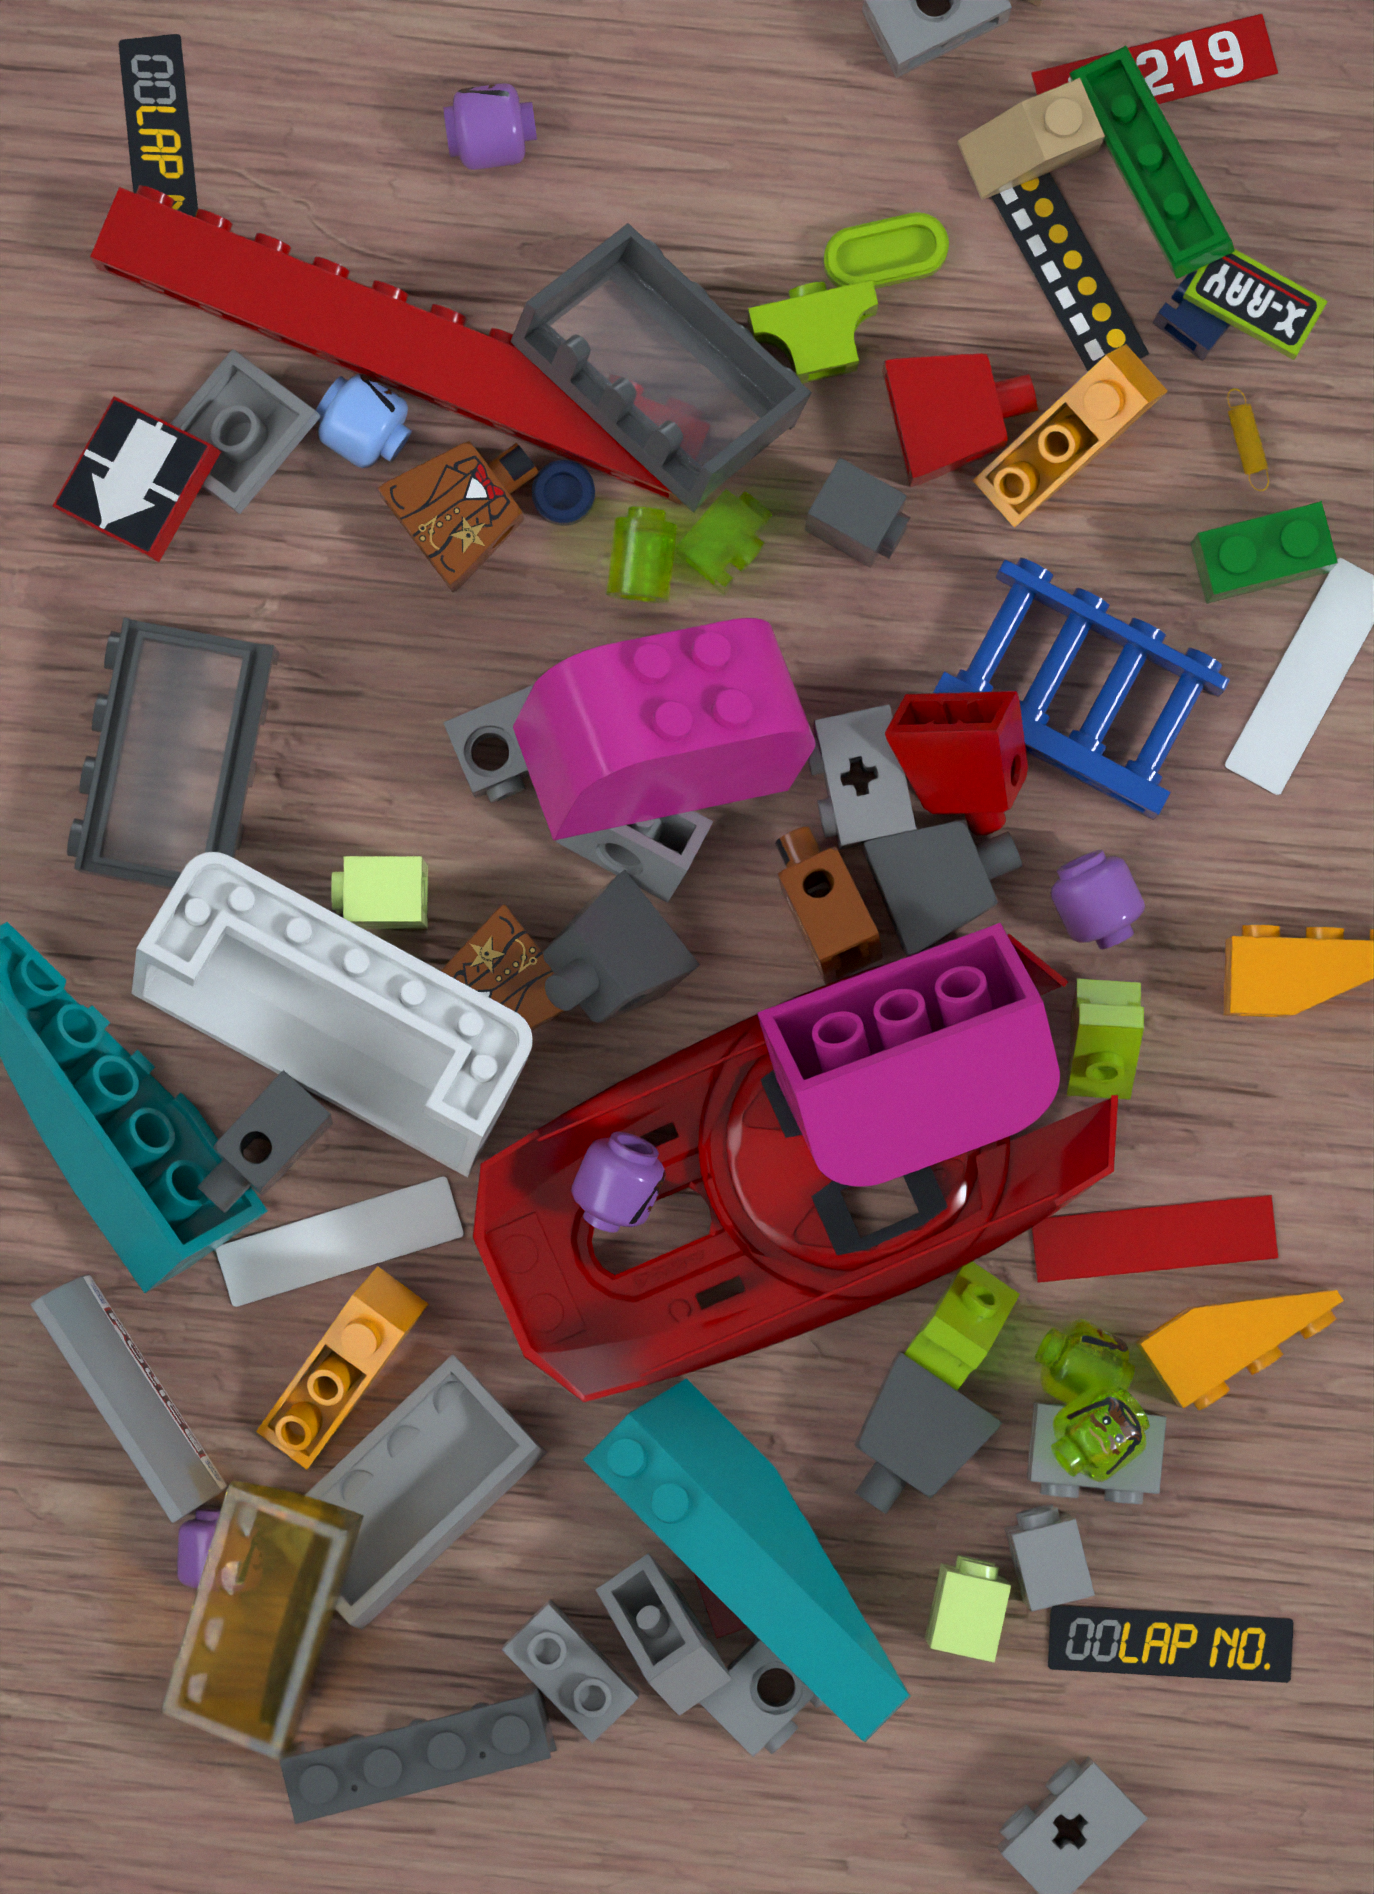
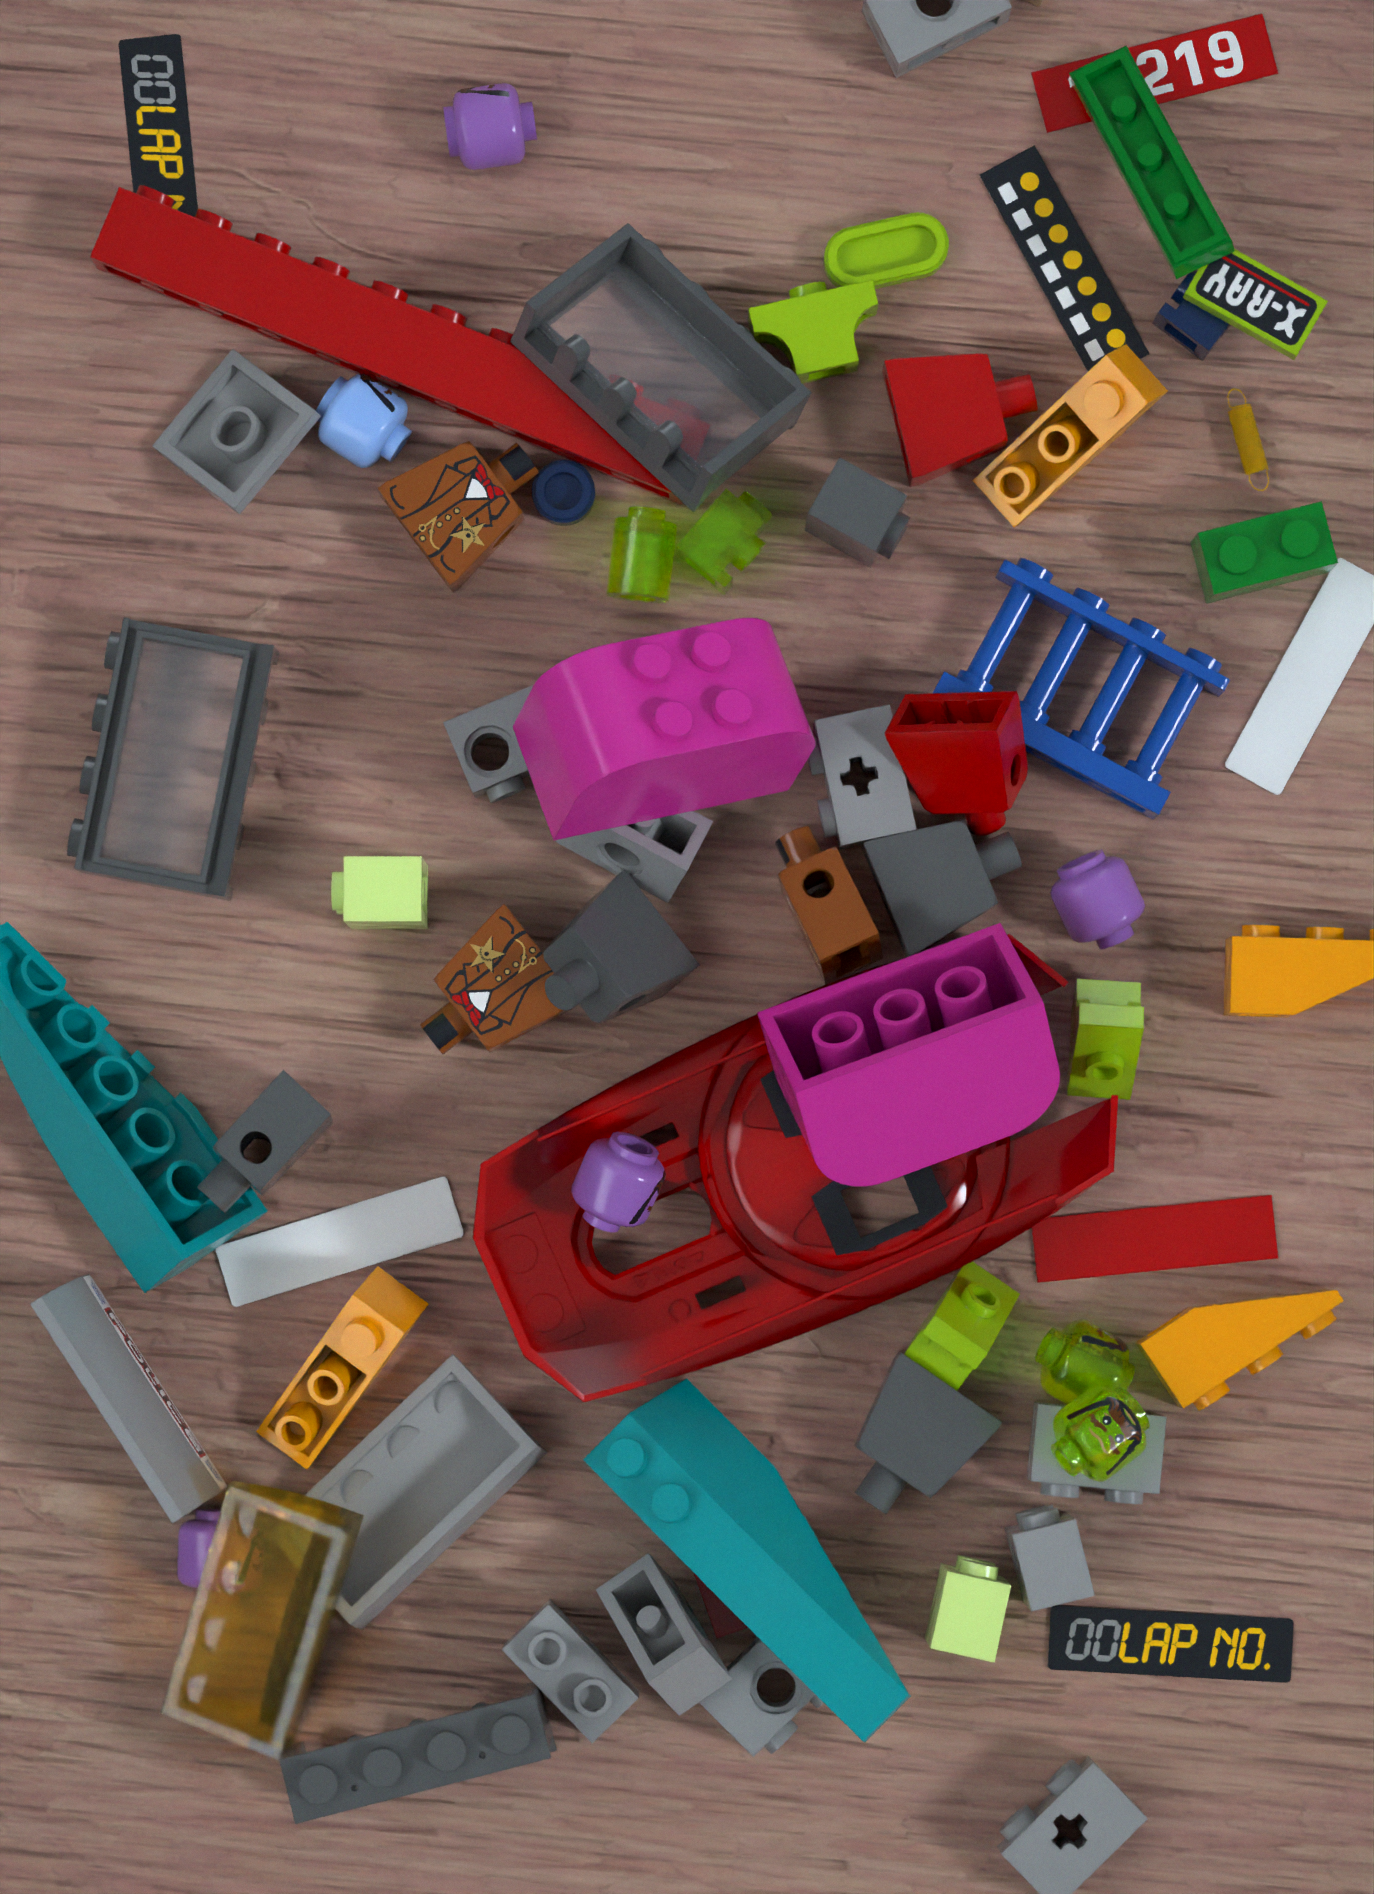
tile [52,396,221,563] -> none
white windscreen [131,852,532,1177] -> none
tan slope [957,78,1105,200] -> none

